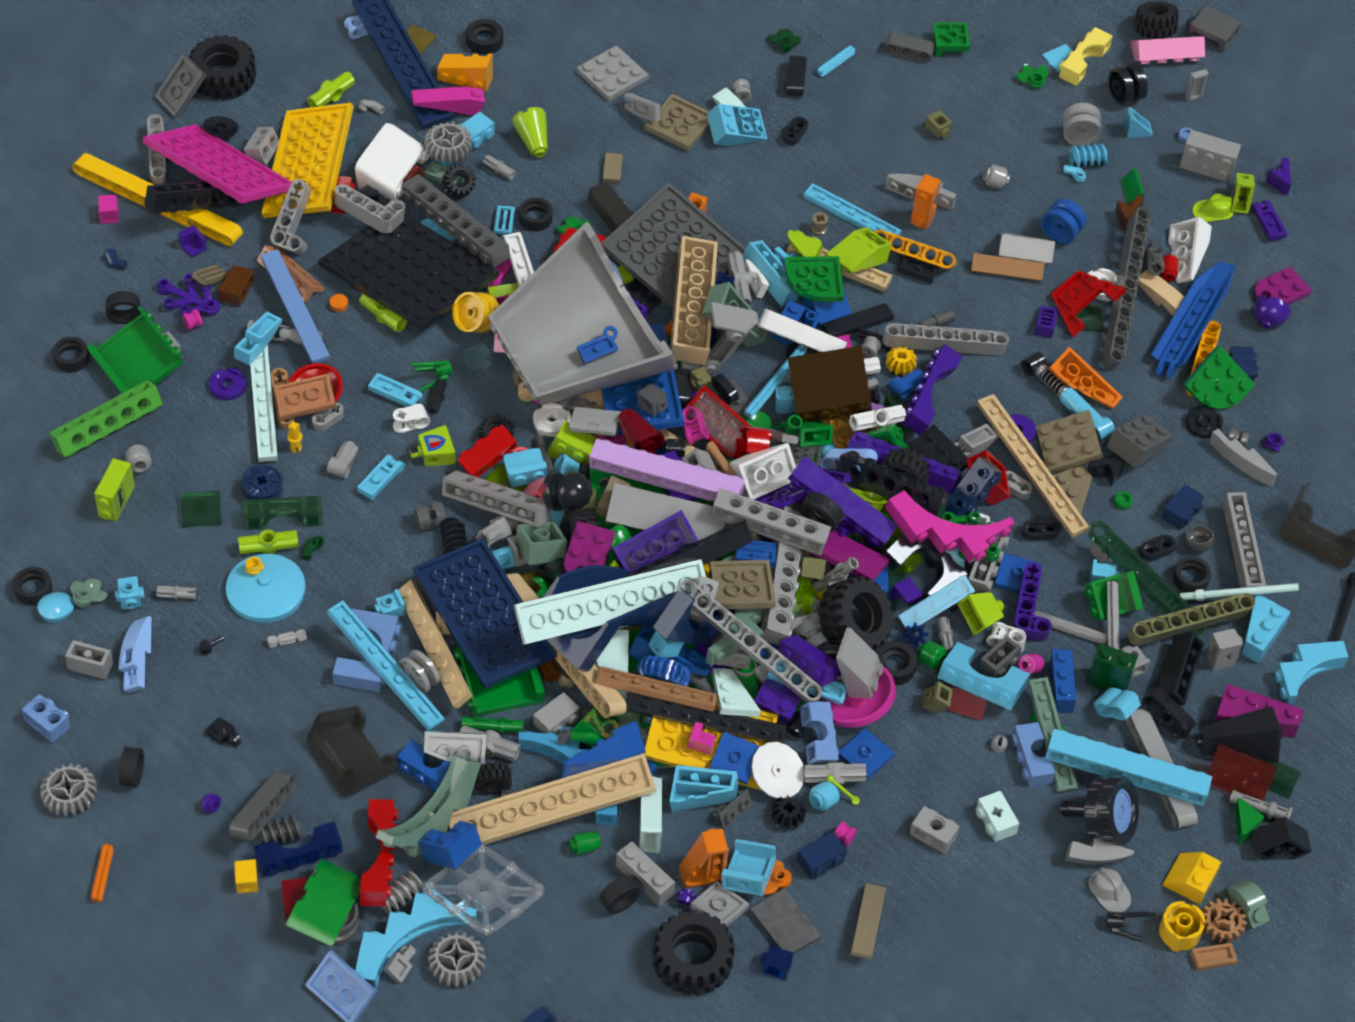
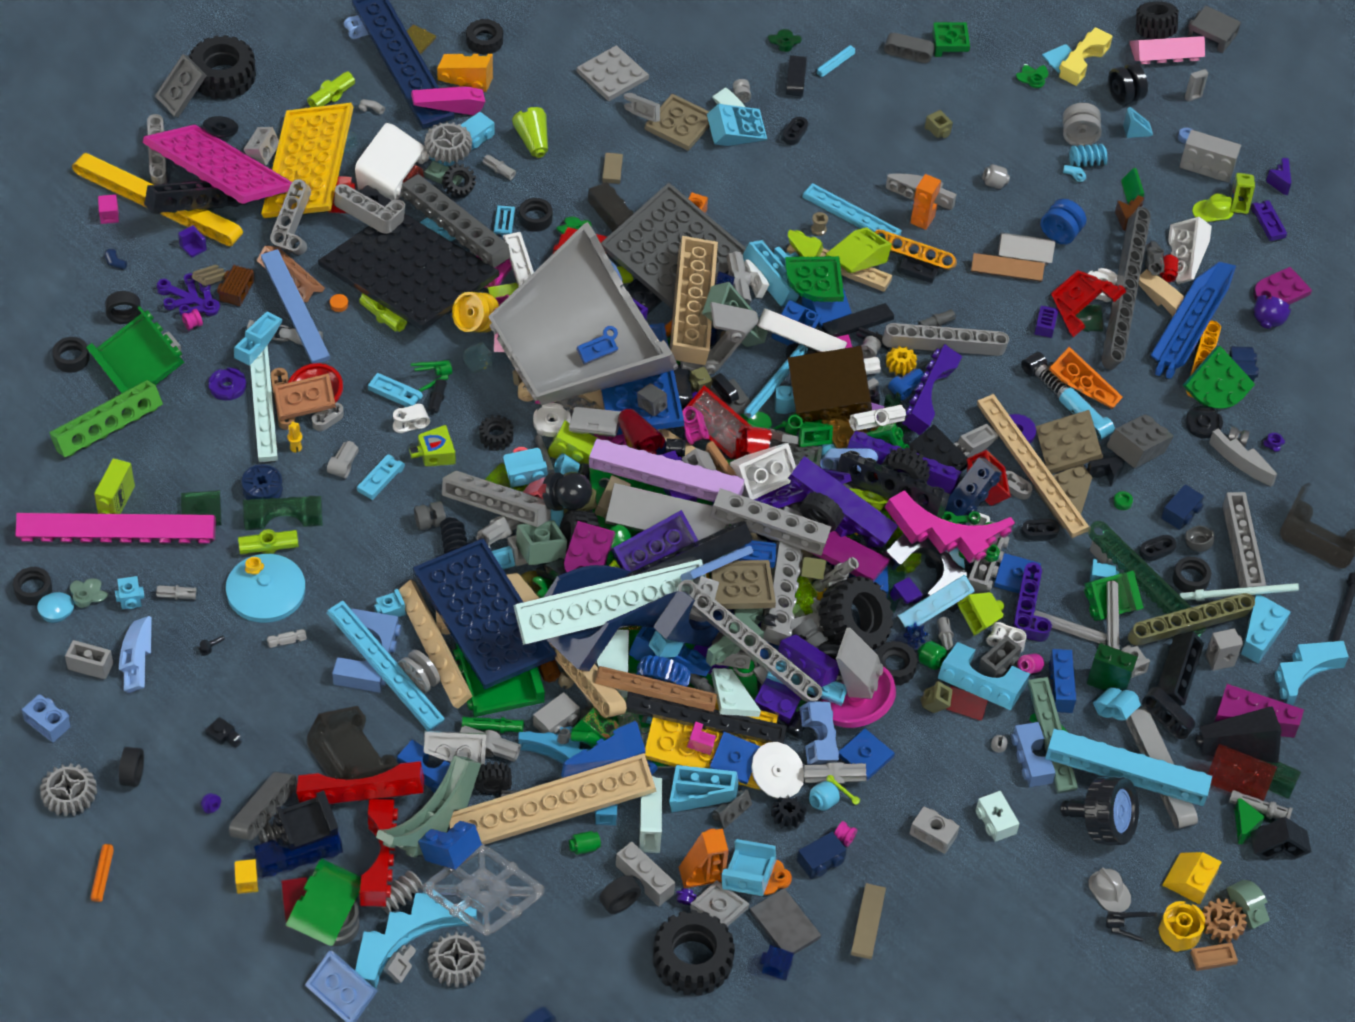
light grey head [125,445,152,473] -> none
dark green arm [301,535,325,561] -> none
red brick [458,424,518,478] -> none
light grey slope [1065,839,1134,865] -> none
none -> dark pink brick [16,513,216,544]
none -> black panel [273,790,338,851]
none -> red arch [296,761,424,804]
none -> medium blue tile [680,545,753,581]
none -> black hand [756,613,778,627]

